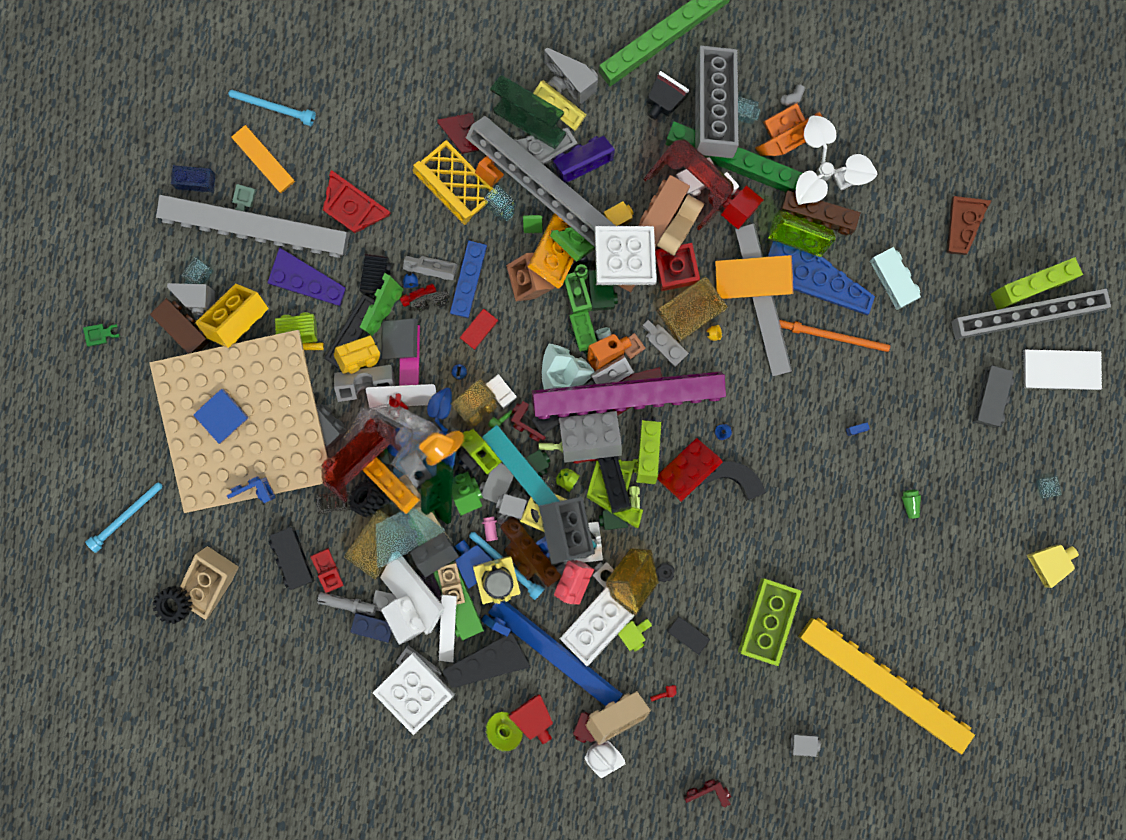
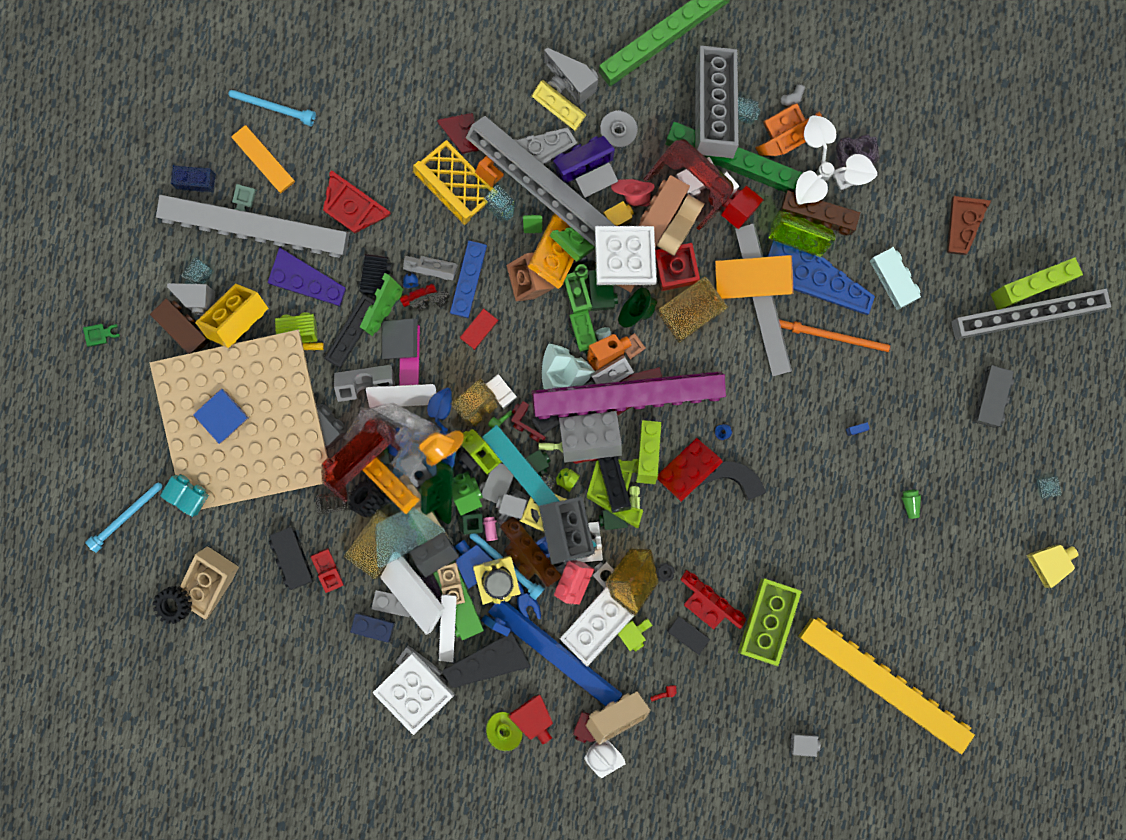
blue bracket [226,476,276,503] -> none
light grey pin [318,592,377,617] -> none
yellow brick [334,336,380,374] -> none
white brick [381,595,426,645] -> none
red hand [389,393,409,411] -> none
blue hinge [452,364,467,380] -> none
clear green fence [490,75,566,149] -> none
light grey hinge [642,320,689,367] -> none
black torso [646,70,690,120] -> none
dark red bracket [683,779,731,808] -> none
yellow hinge [706,325,722,341] -> none
white tile [1023,350,1102,390] -> none
none -> teal brick [160,474,209,517]
none -> dark green brick [458,509,483,535]
none -> blue hand [517,581,541,619]
none -> light grey hinge [574,163,618,198]
none -> light grey dish [600,111,638,147]
none -> coral piece [611,179,655,207]
none -> dark green piece [618,287,657,328]
none -> red bracket [680,570,746,630]
none -> clear purple brick [836,135,880,168]

